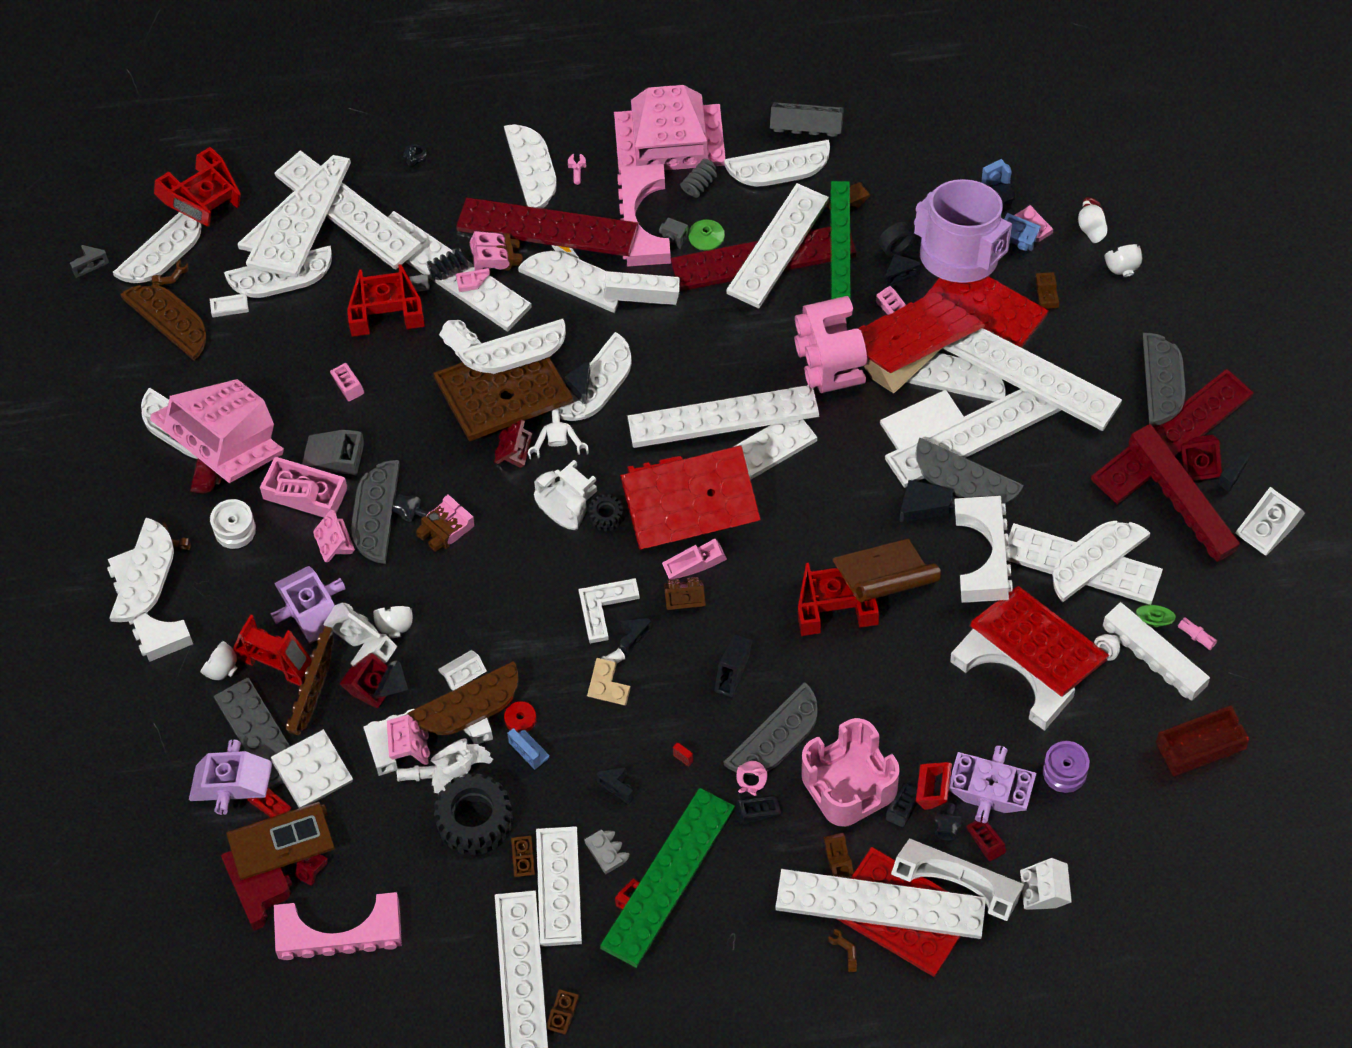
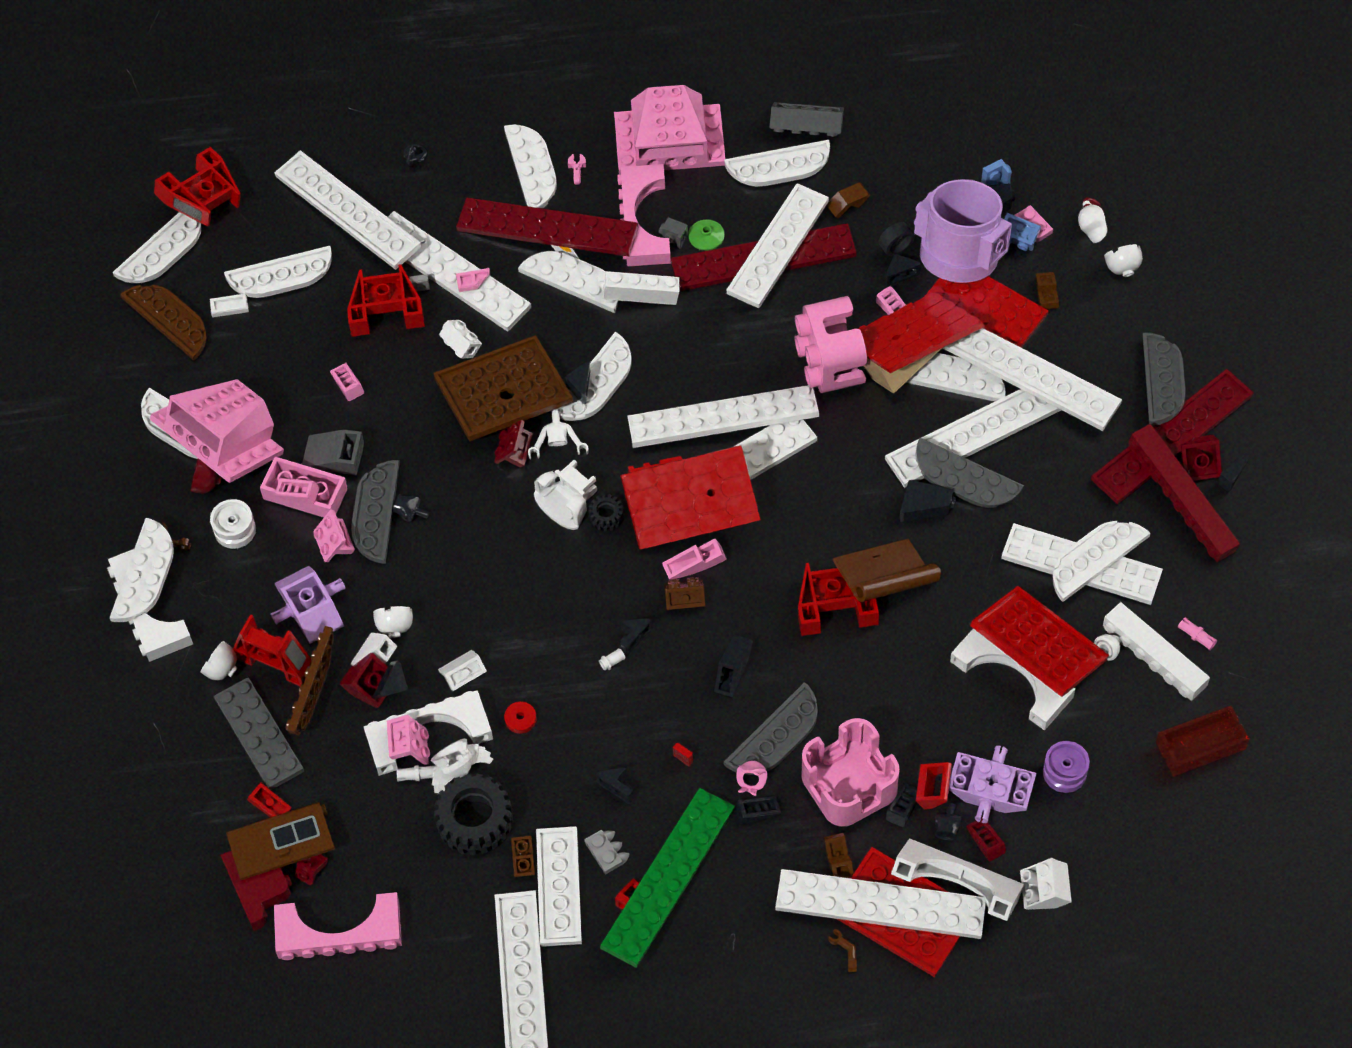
dark grey slope [70,245,109,278] -> none
reddish brown arm [151,260,189,286] -> none
lavender slope [189,740,272,815] -> none
white wing [238,155,351,278] -> none
white plate [271,729,353,808] -> none
white slope [323,603,380,646] -> none
reddish brown plate [407,661,519,735] -> none
hips [416,495,474,552] -> none
black piece [427,248,468,281] -> none
white plate [458,319,566,374] -> none
bright pink hips [470,231,522,271] -> none
medium blue bracket [507,728,549,770] -> none
reddish brown slope [546,989,579,1035] -> none
white plate [579,578,640,643] -> none
tan plate [587,658,631,706] -> none
dark grey piece [680,159,717,198] -> none
green brick [830,181,850,323] -> none
white tile [880,390,964,449] -> none
white arch [955,496,1012,603] -> none
bright green dish [1136,605,1176,627] -> none
white slope [1235,487,1305,556] -> none

